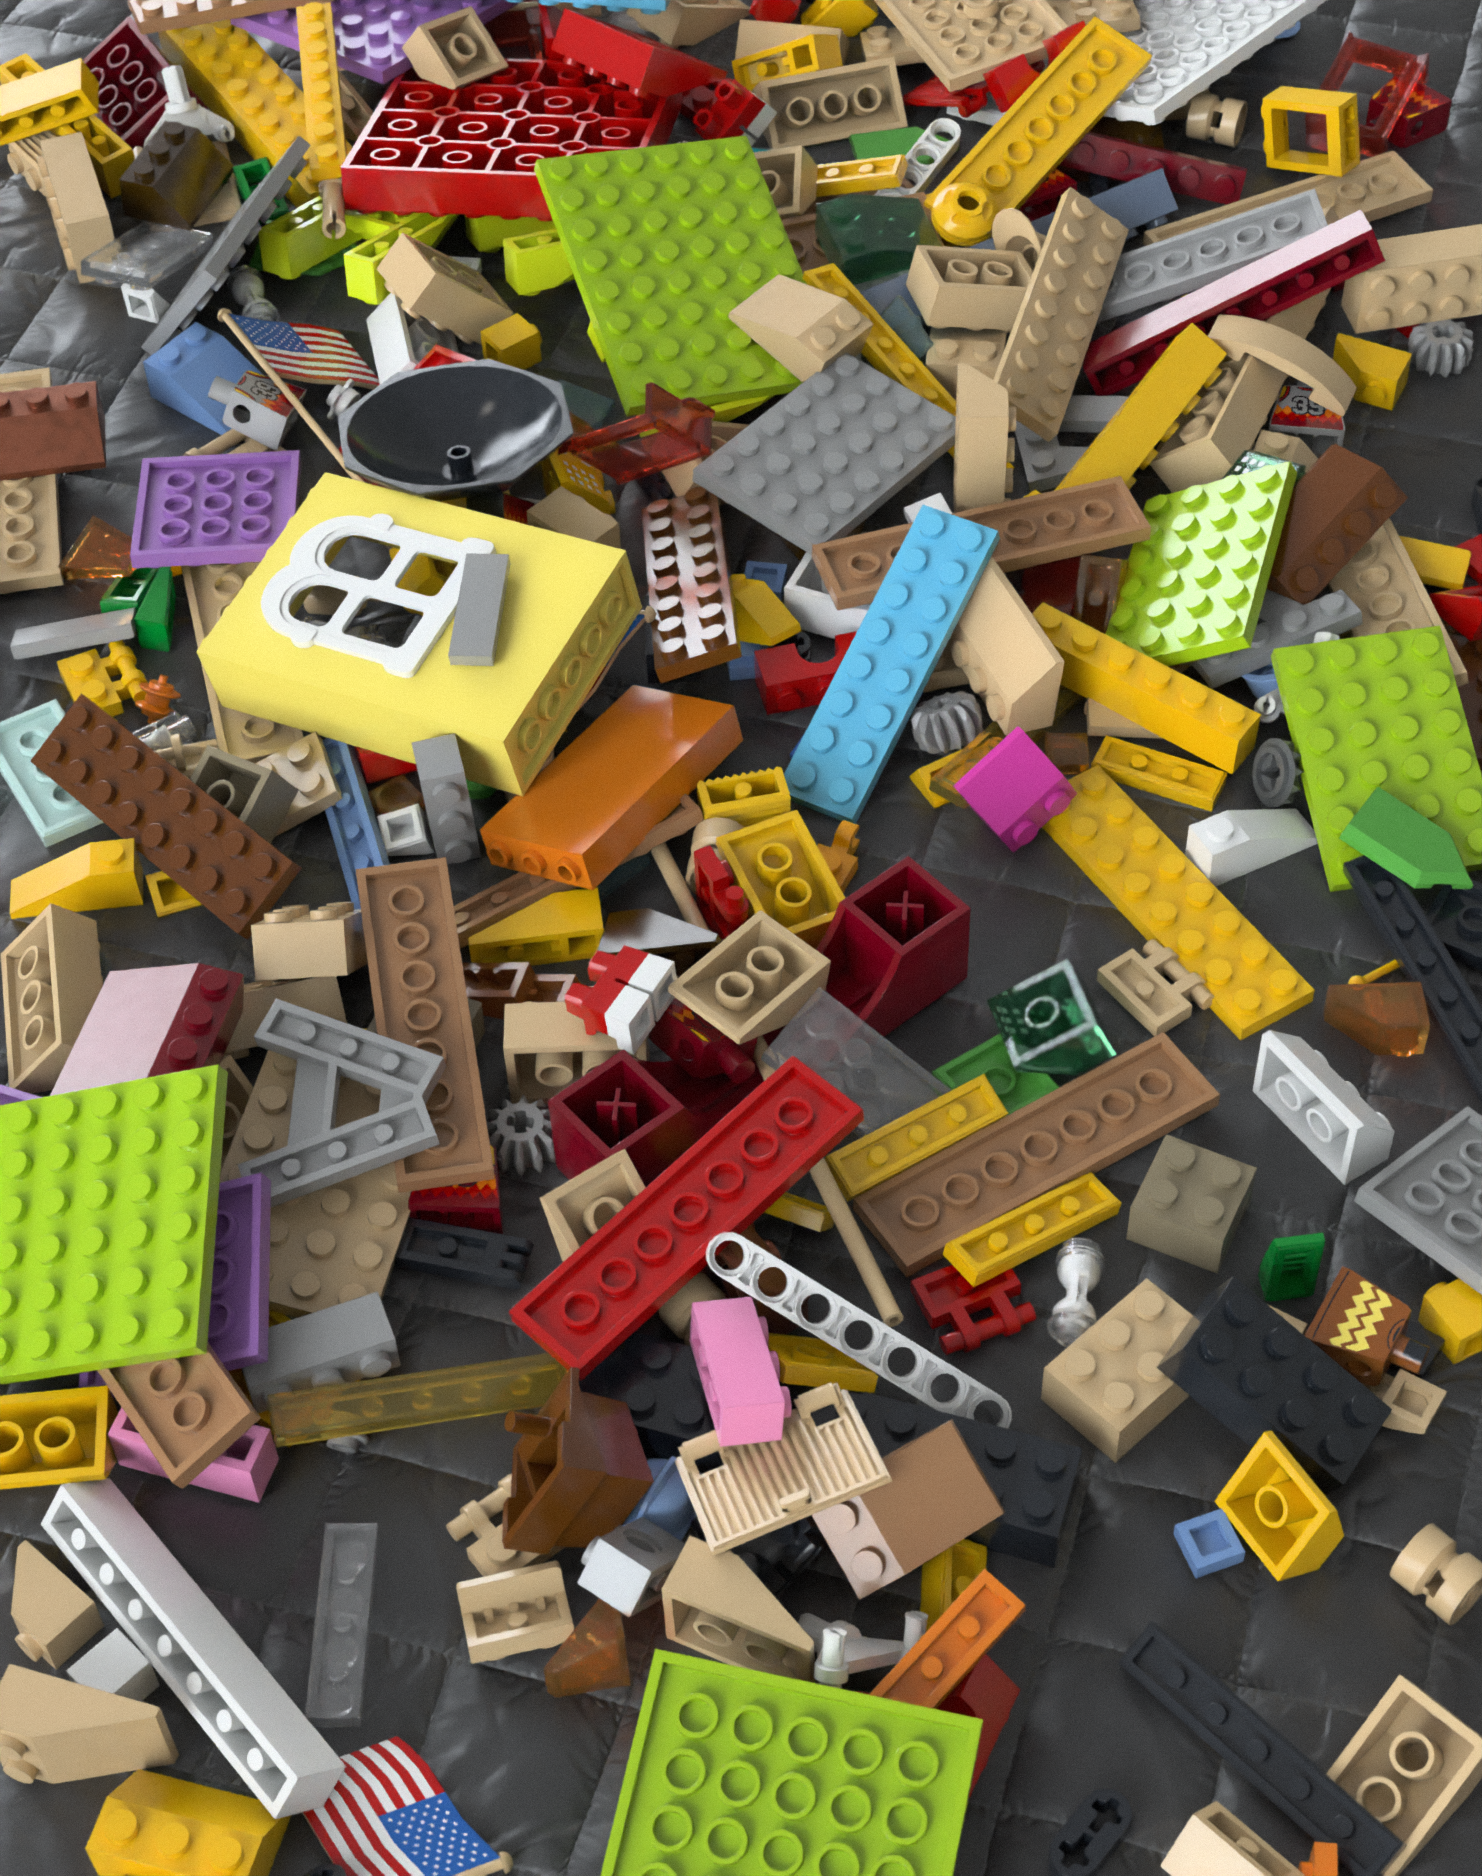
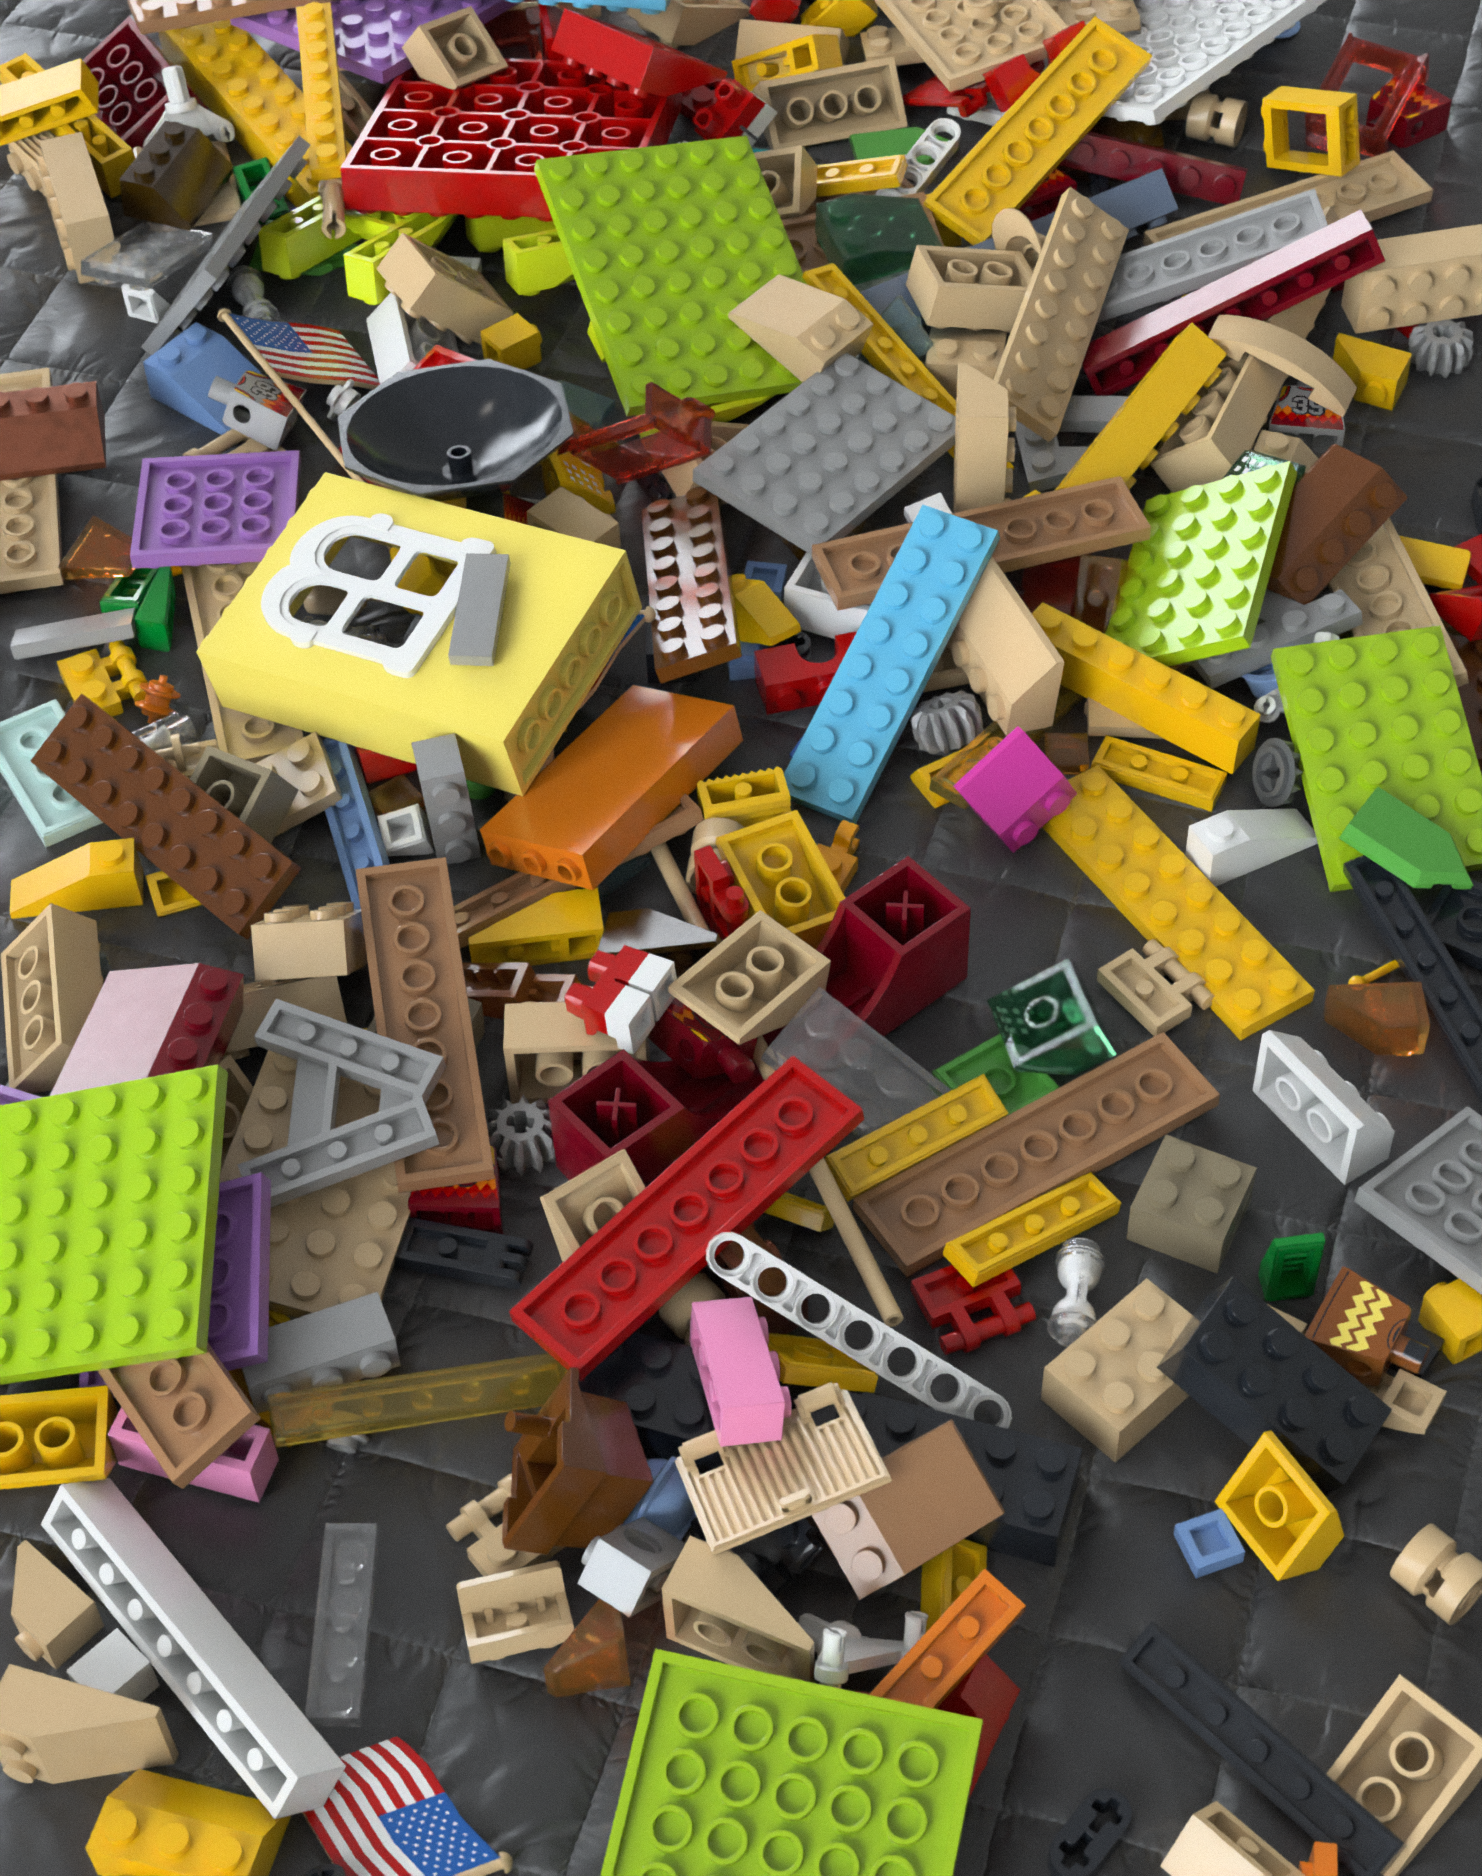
yellow piece [931,182,999,246] -> none

